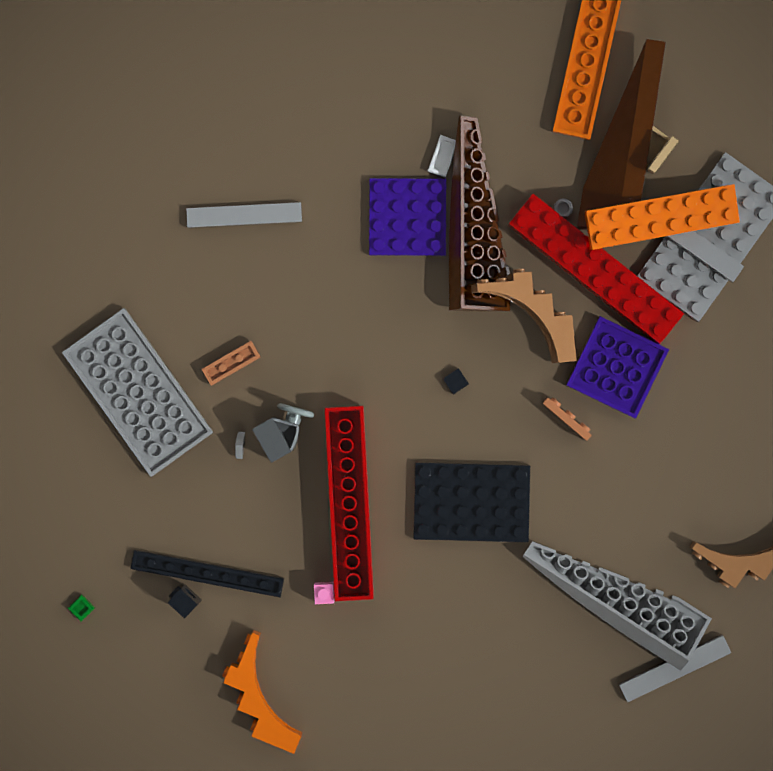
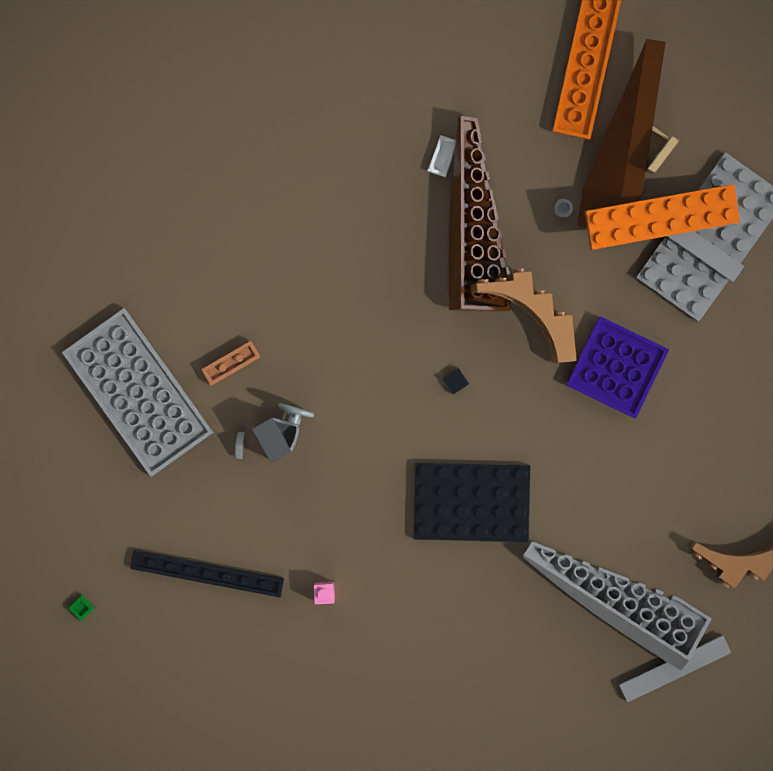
black brick [168,585,202,619] -> none
light grey tile [186,202,302,228] -> none
orange arch [222,630,302,754] -> none
red brick [325,406,374,601] -> none
dark purple plate [369,178,446,256] -> none
red brick [508,194,684,344] -> none
nougat plate [542,397,592,441] -> none

